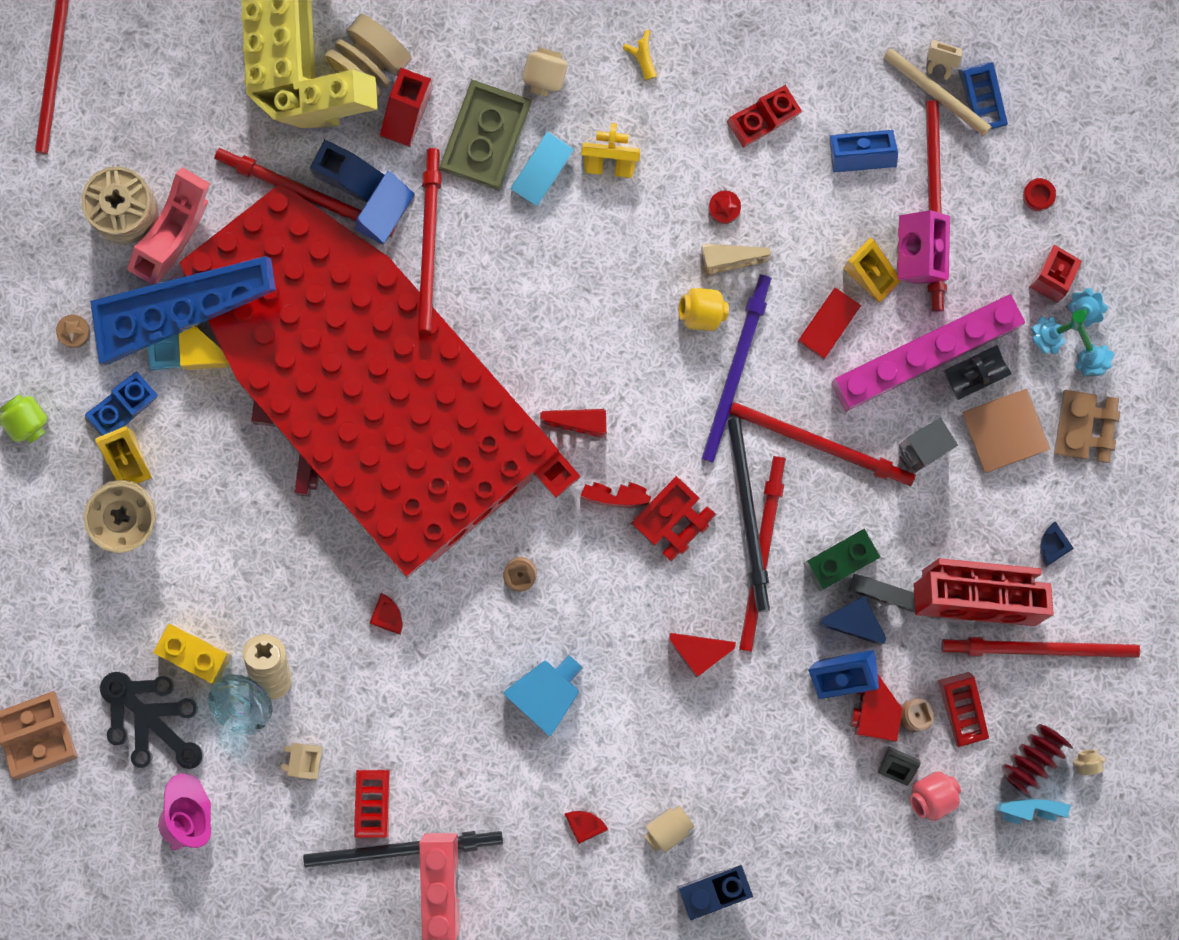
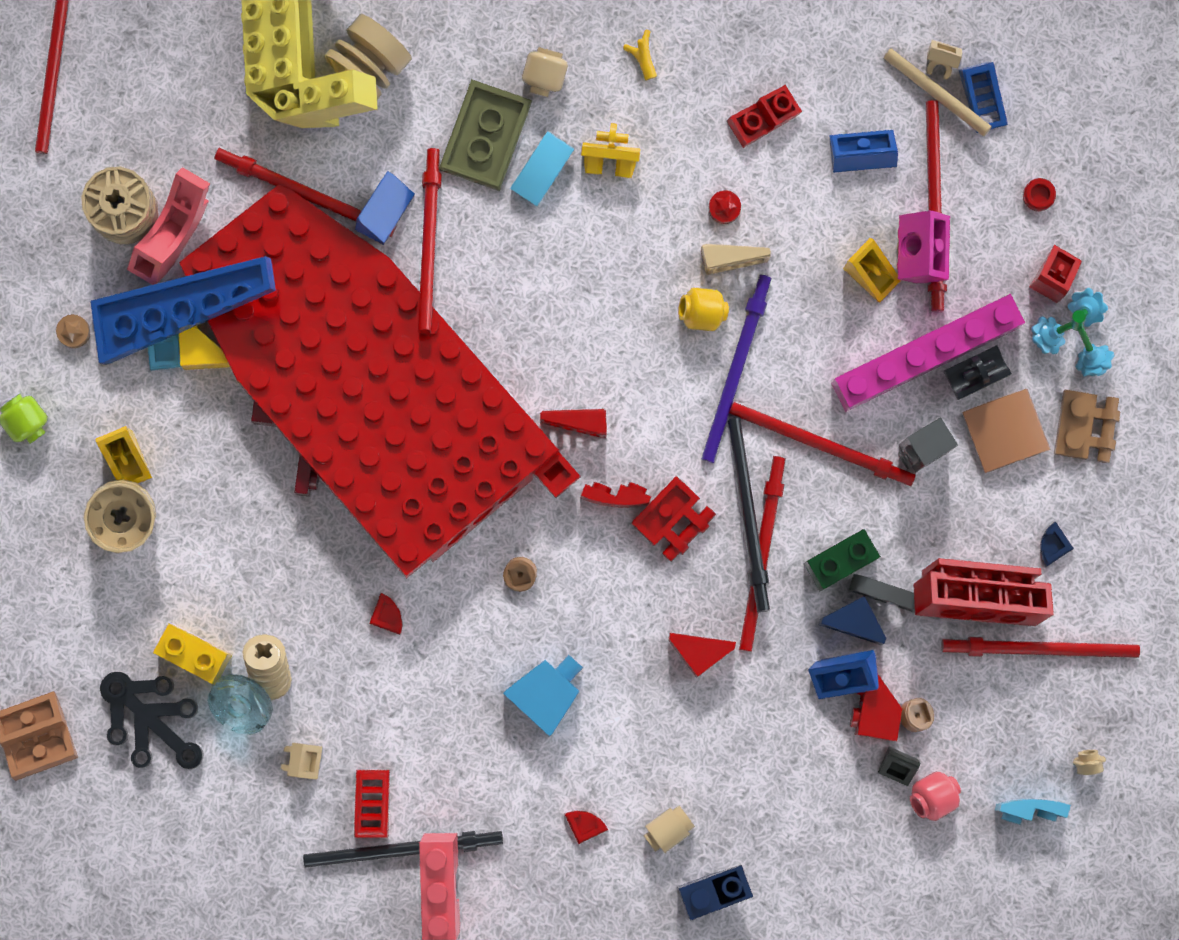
blue slope [85,371,158,436] -> none
dark pink piece [158,773,211,850] -> none
dark blue slope [310,139,384,203] -> none
red slope [380,68,433,147] -> none
red tile [798,287,862,359] -> none
red slope [938,672,990,747] -> none
dark red piece [1001,724,1073,799] -> none

